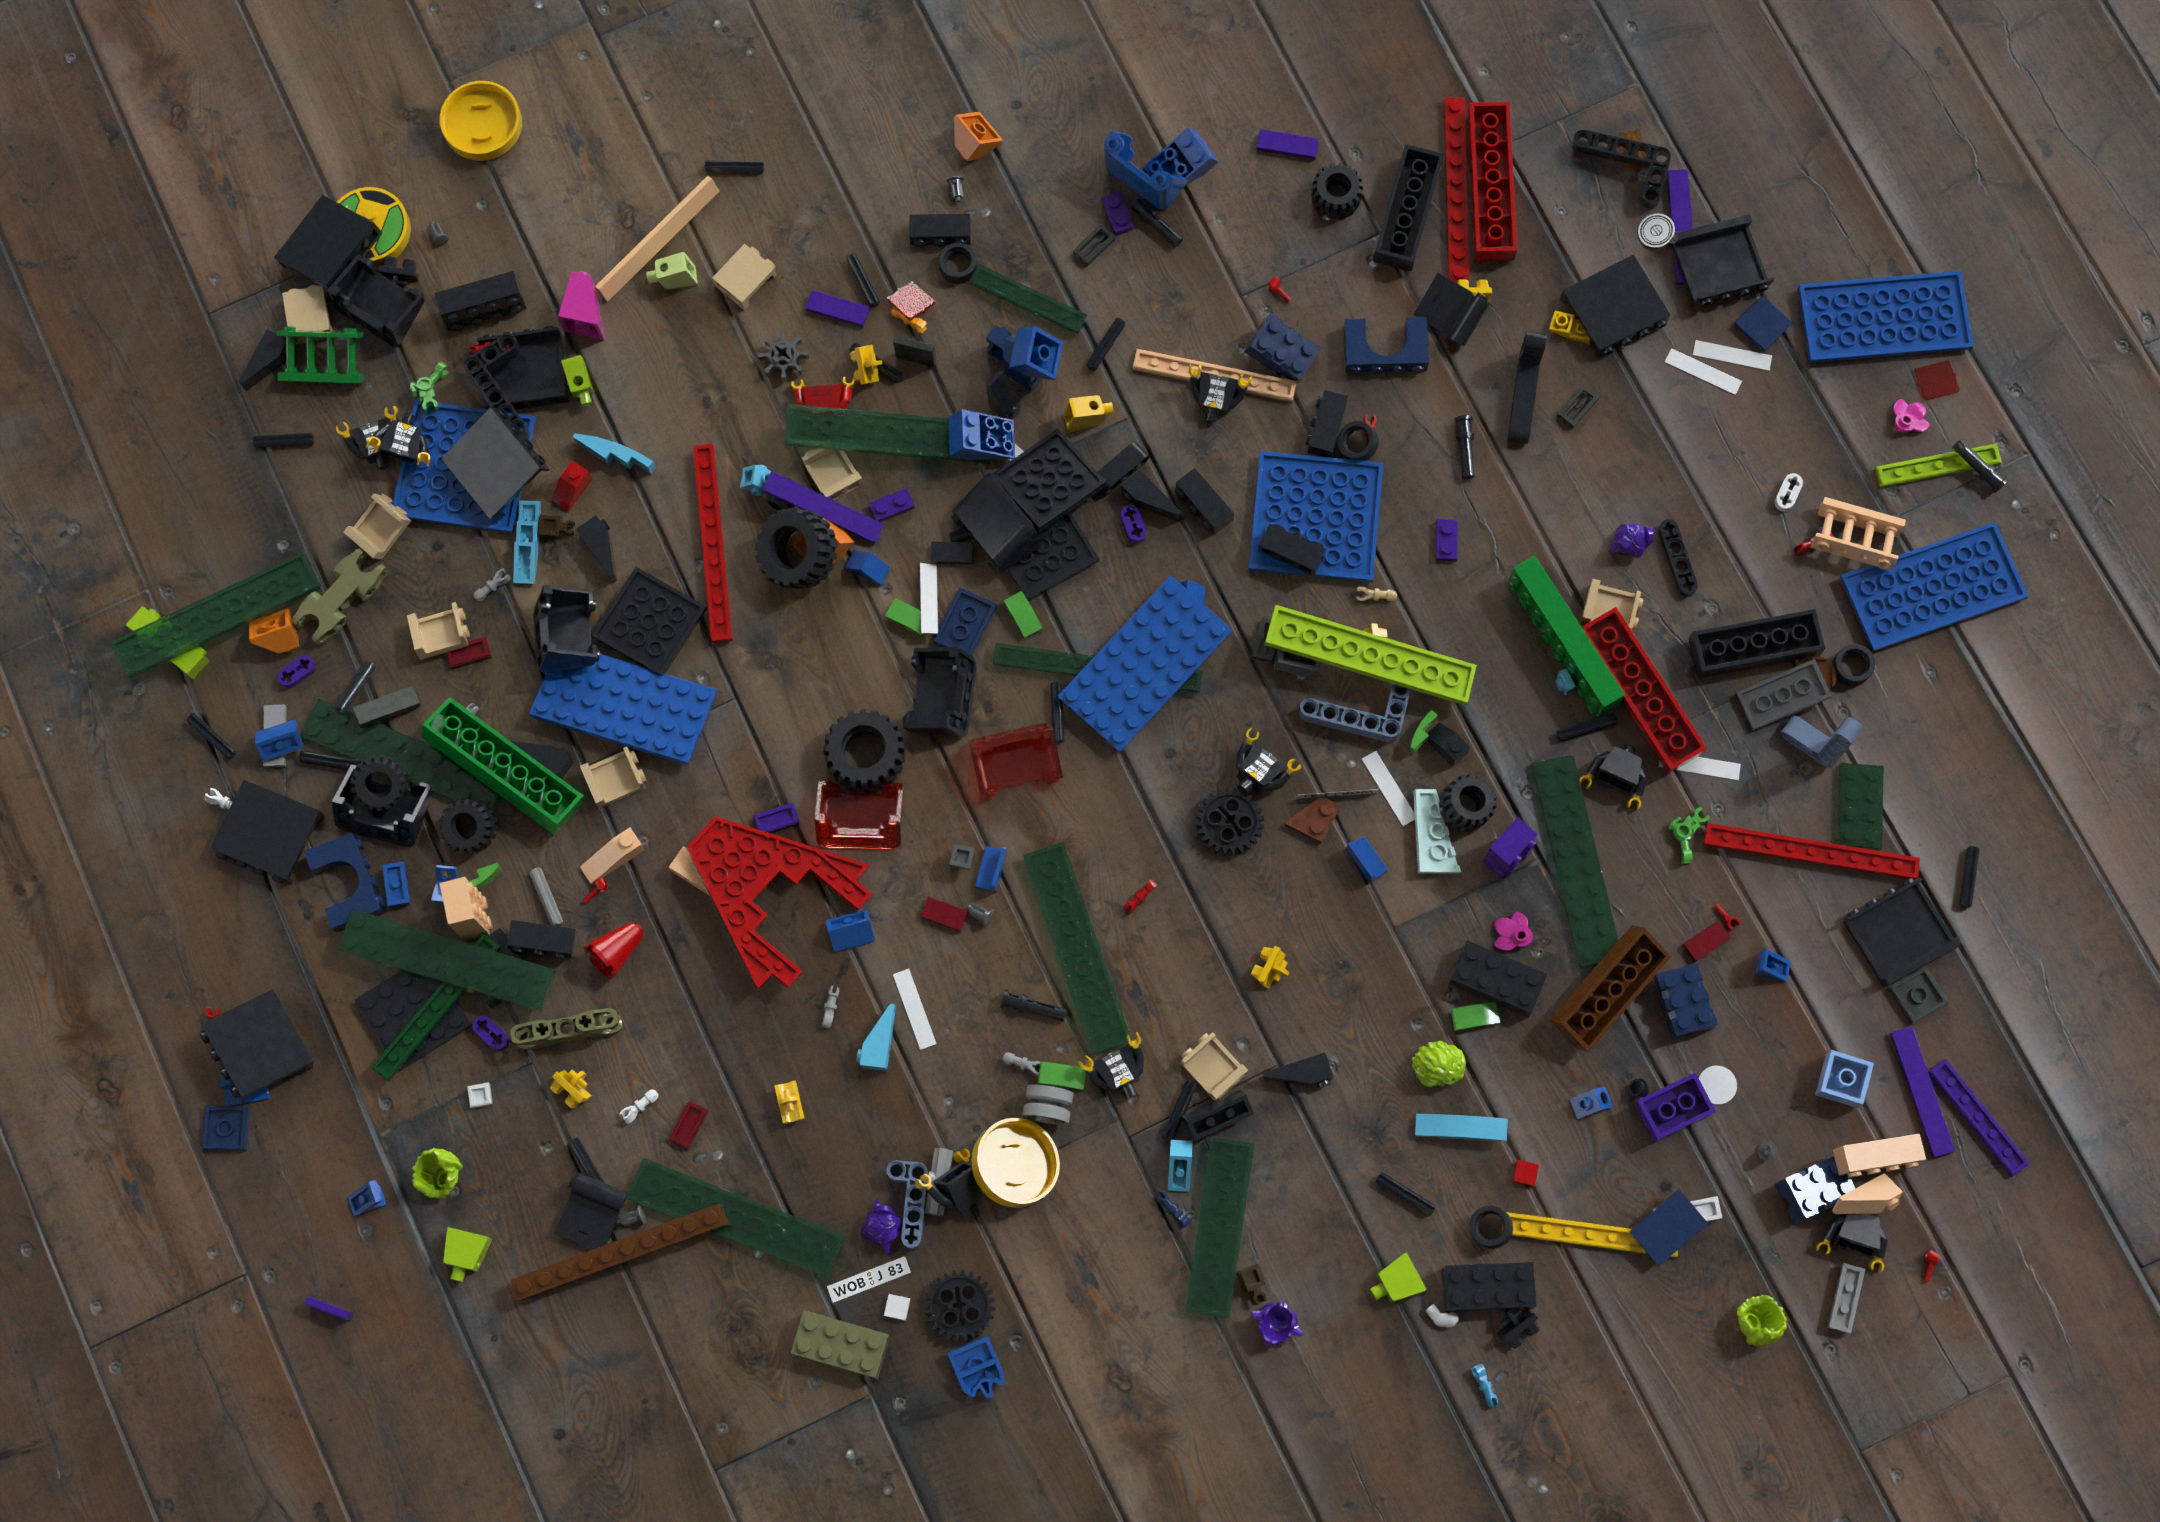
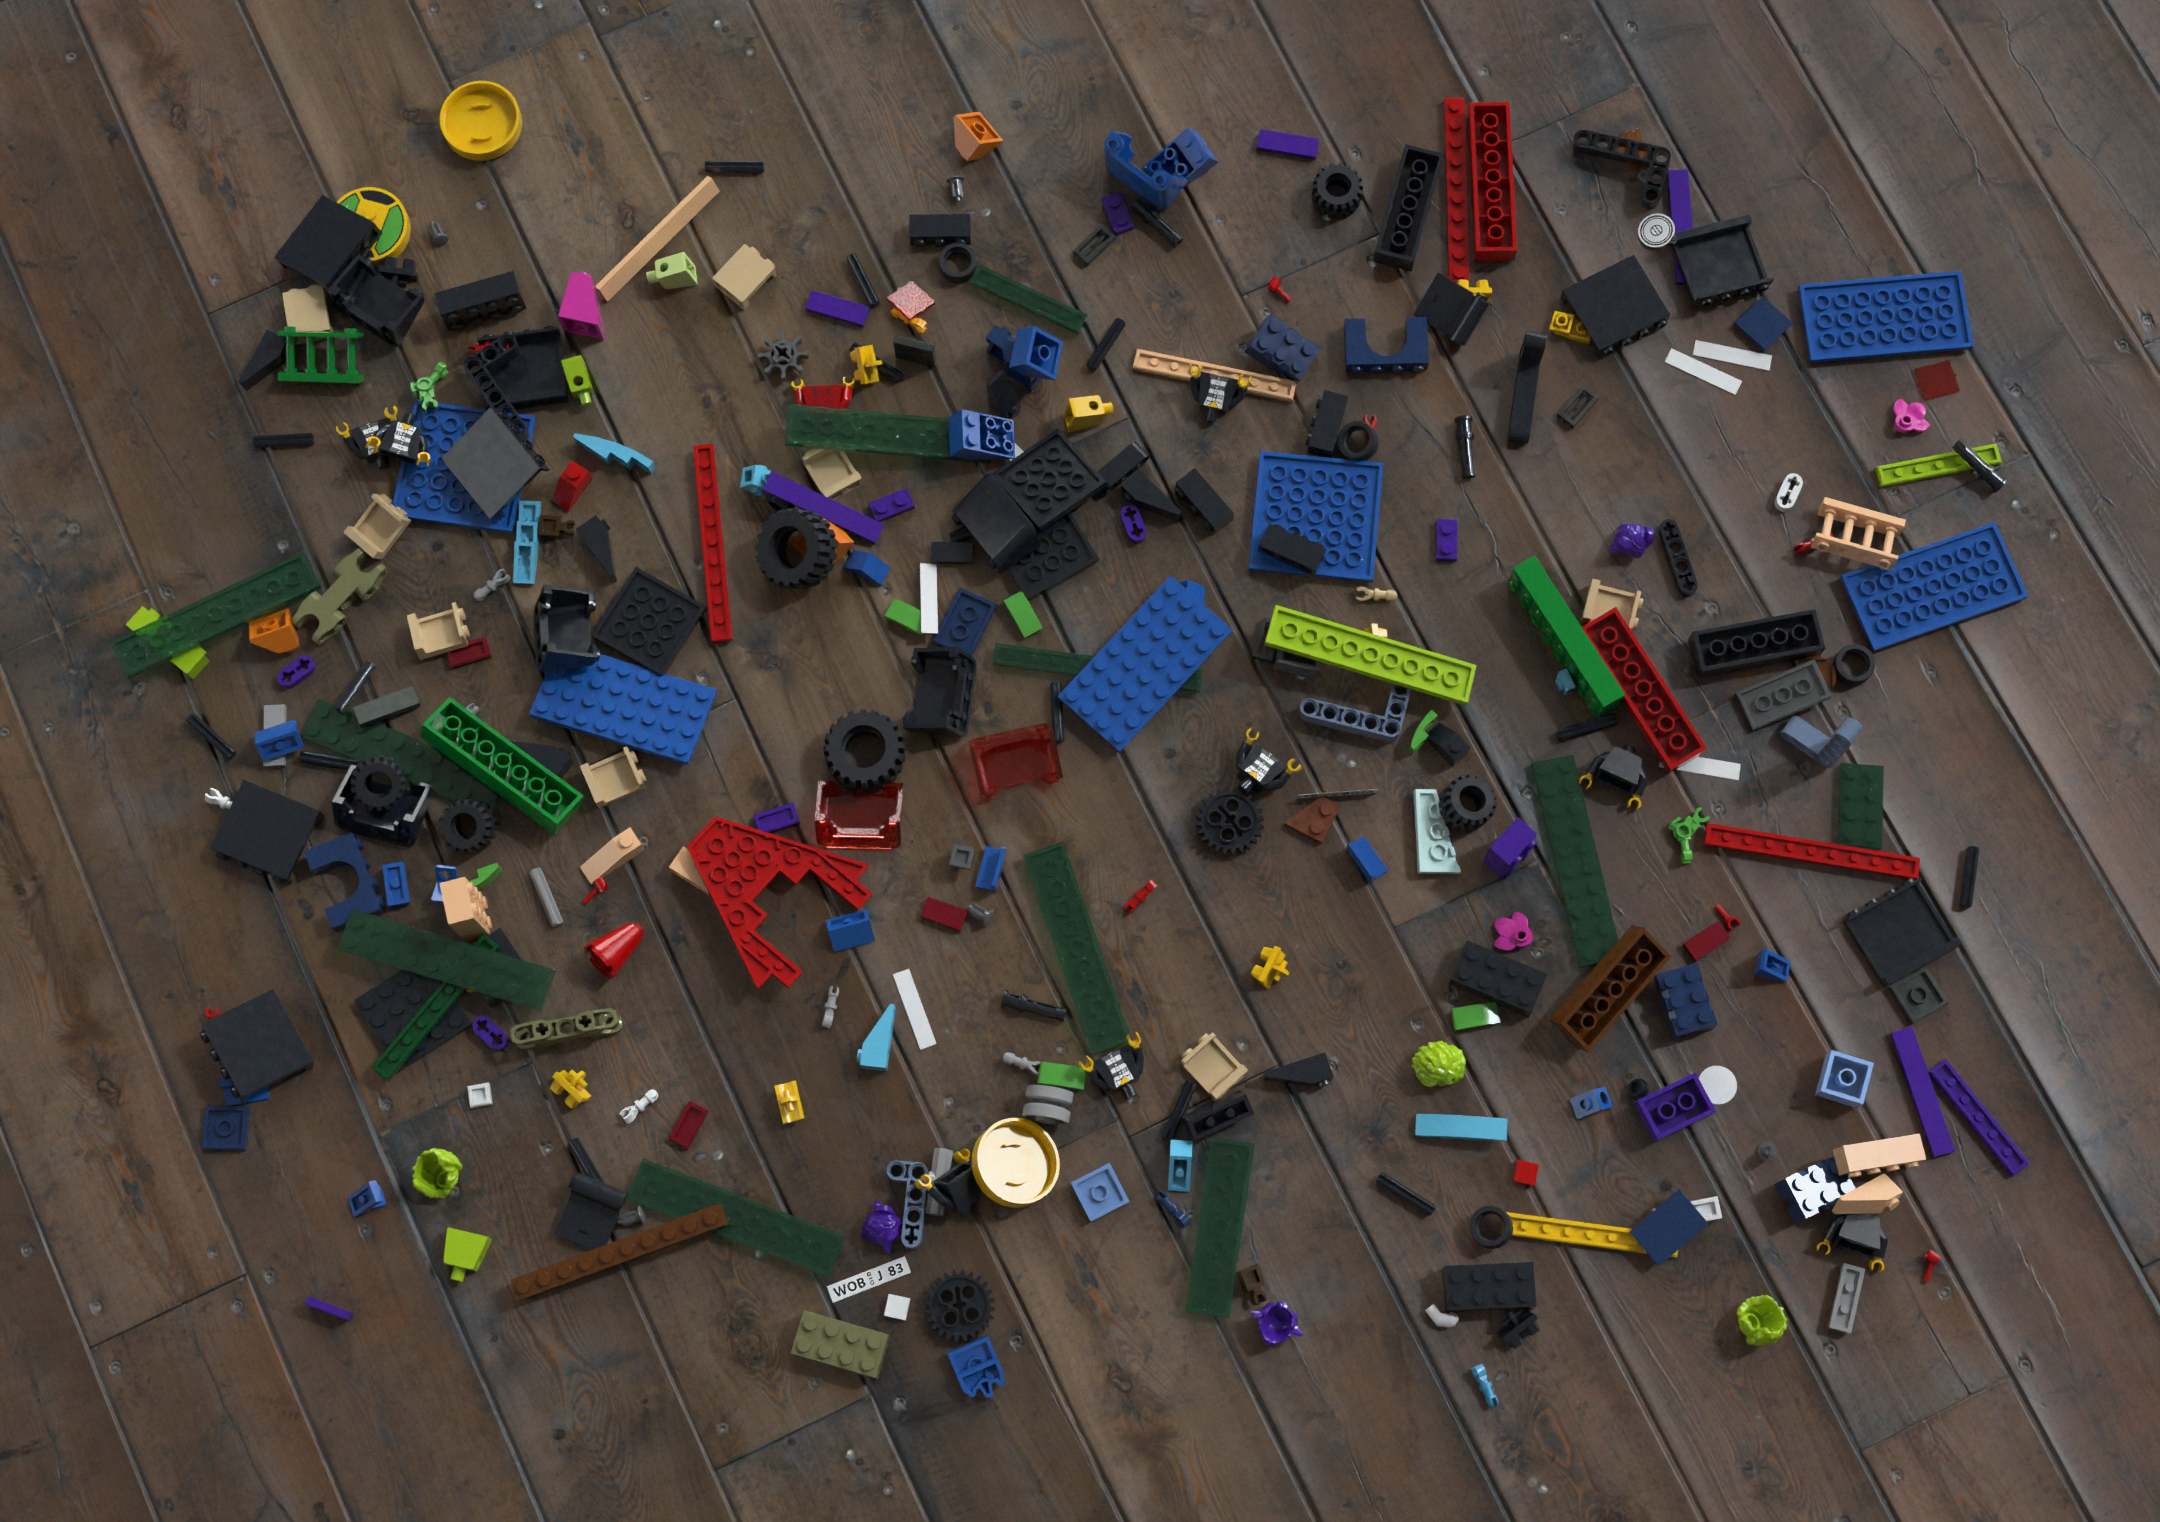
black brick [507,920,576,960] -> none
white sticker [1362,751,1415,826] -> none
lime torso [1370,1252,1427,1303] -> none
none -> medium blue plate [1071,1163,1130,1222]

